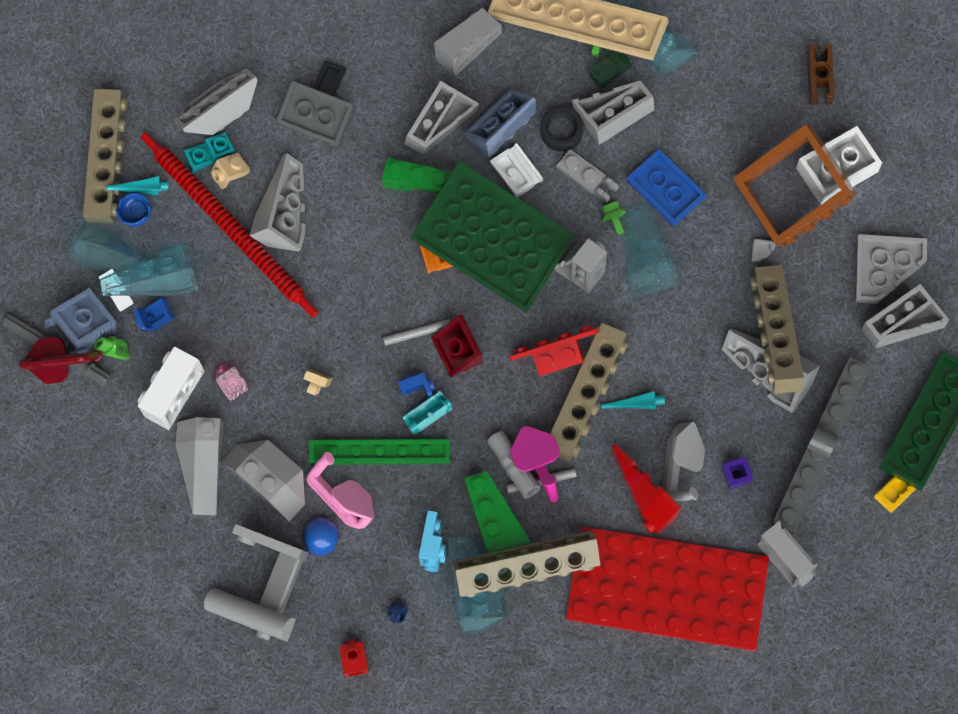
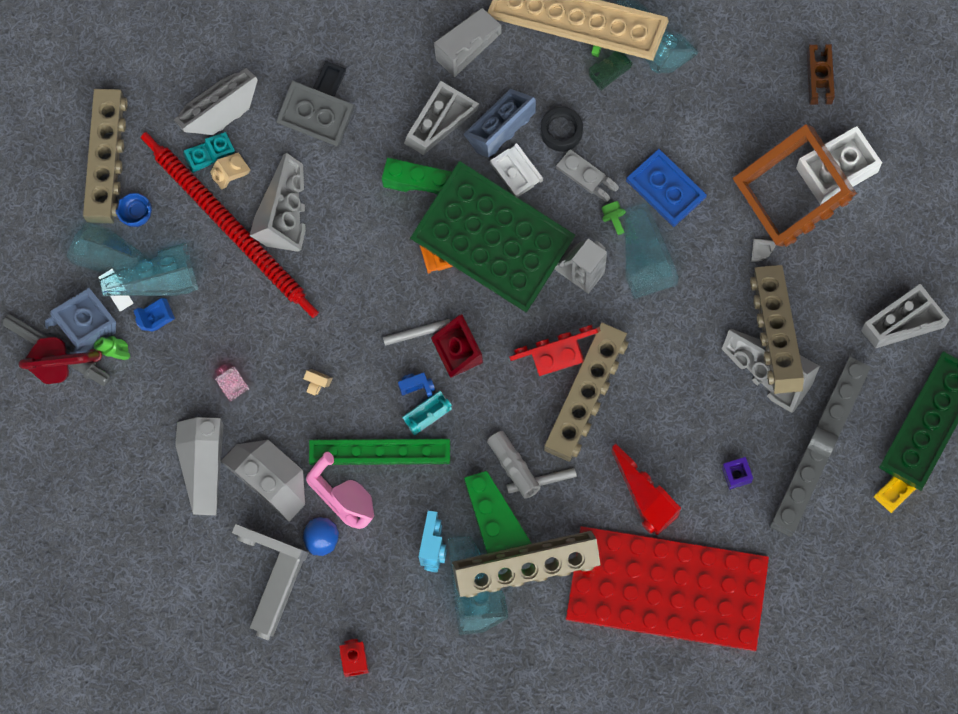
teal piece [106,176,168,195] -> none
white brick [138,346,205,430] -> none
light grey brick [204,588,296,642] -> none
dark blue plate [387,600,408,623] -> none
dark pink piece [510,426,560,503] -> none
light grey wedge [572,81,654,145] -> none
teal piece [601,391,665,410] -> none
light grey piece [662,422,705,501] -> none
light grey window [757,521,818,588] -> none
light grey plate [855,234,927,304] -> none

